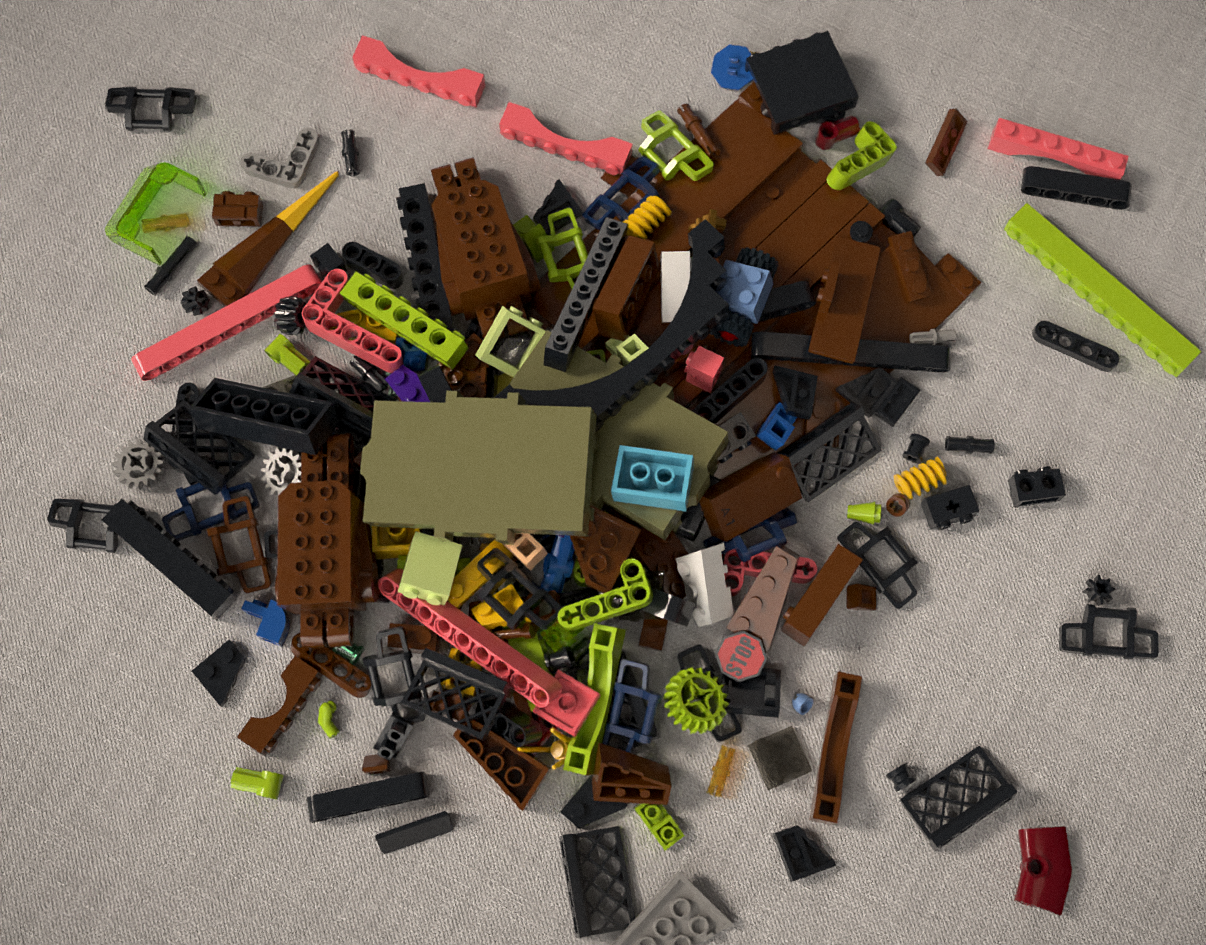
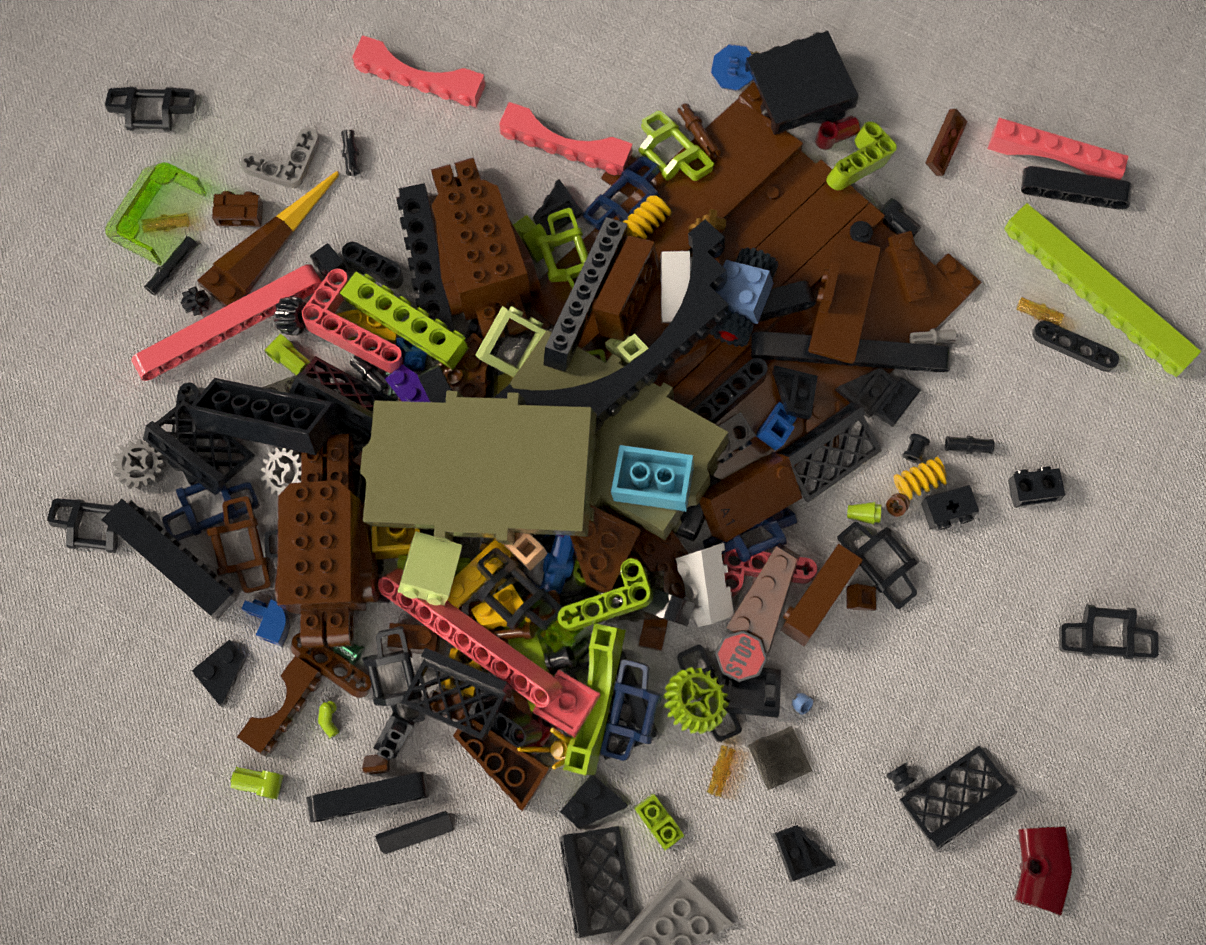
reddish brown wedge [592,743,672,805] -> none
coral brick [684,346,724,393] -> none
reddish brown arch [809,671,862,825] -> none
black gear [1082,575,1115,606] -> none
none -> clear yellow pin [1016,297,1065,326]

